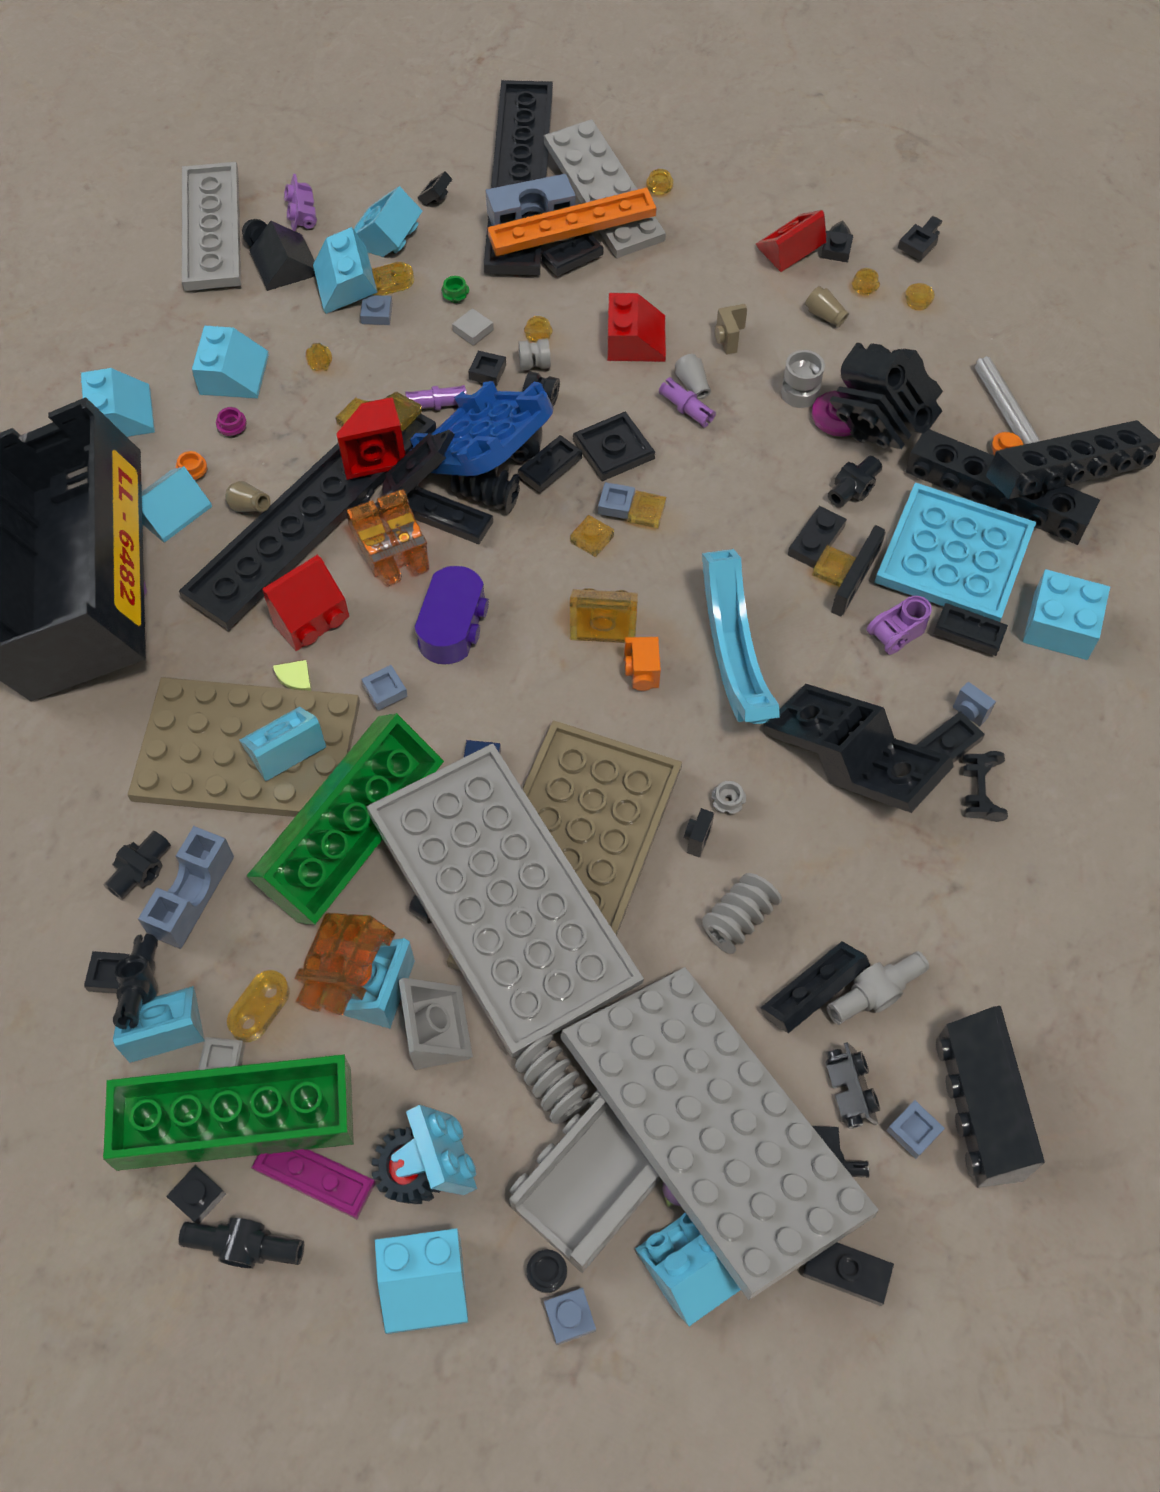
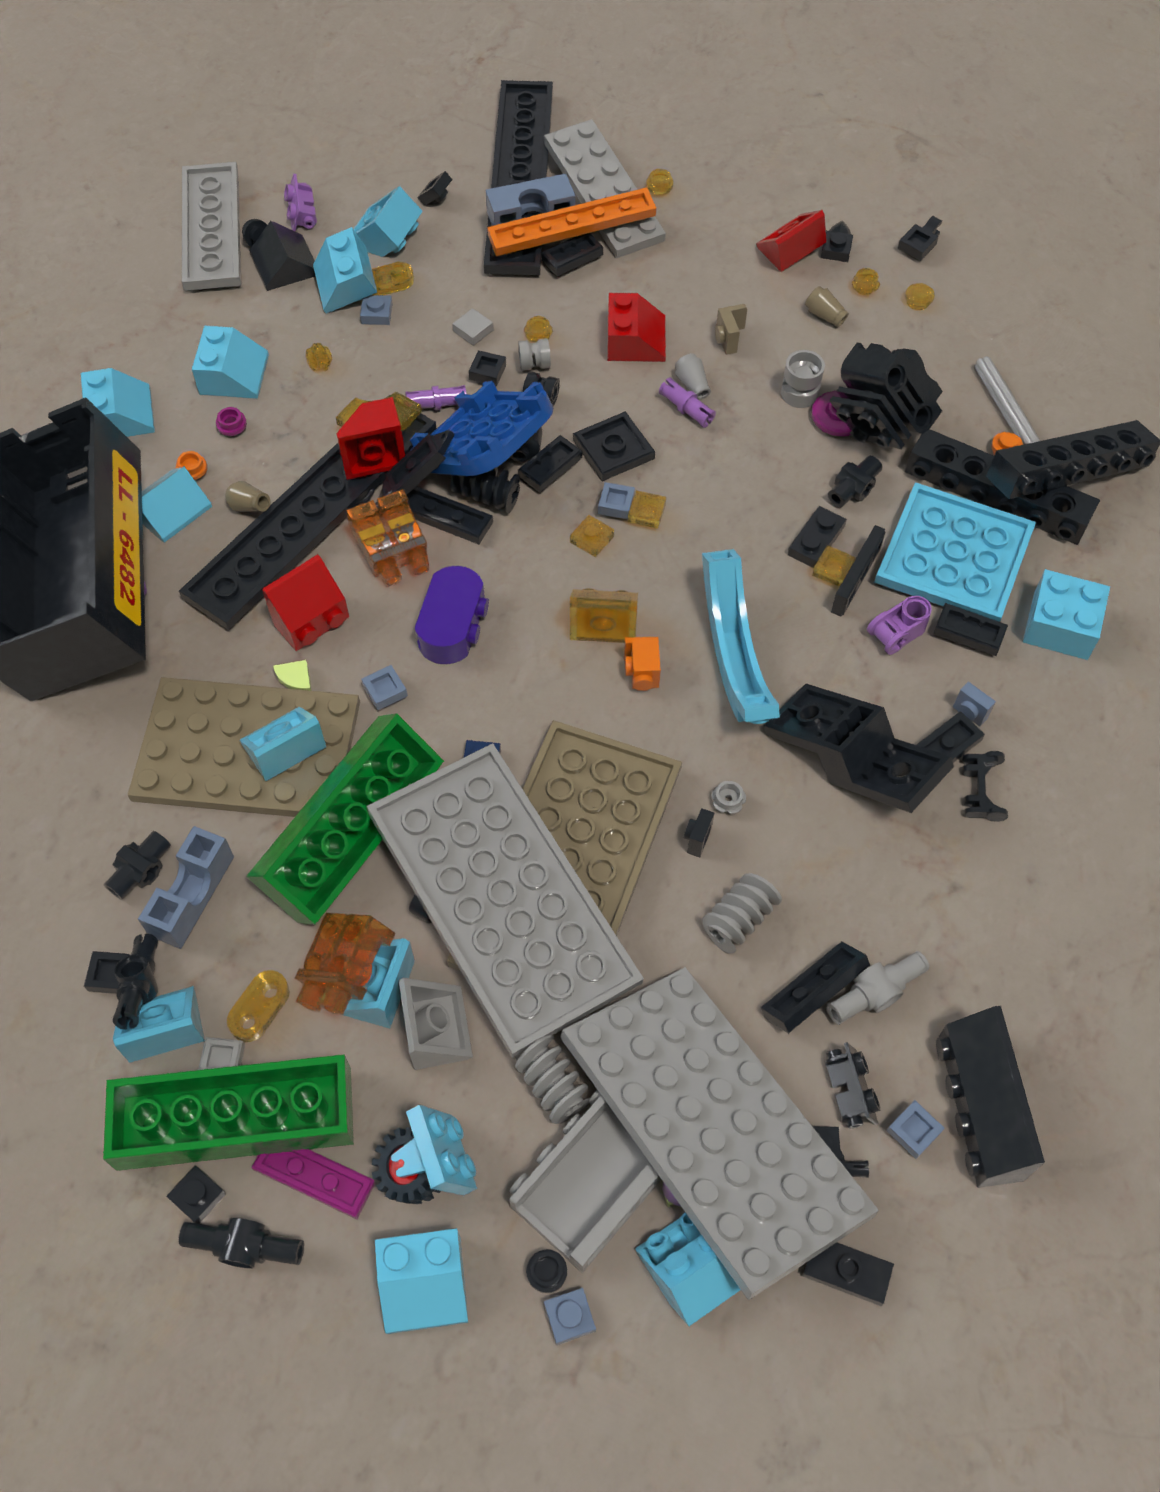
green plate [441,276,469,303] -> none

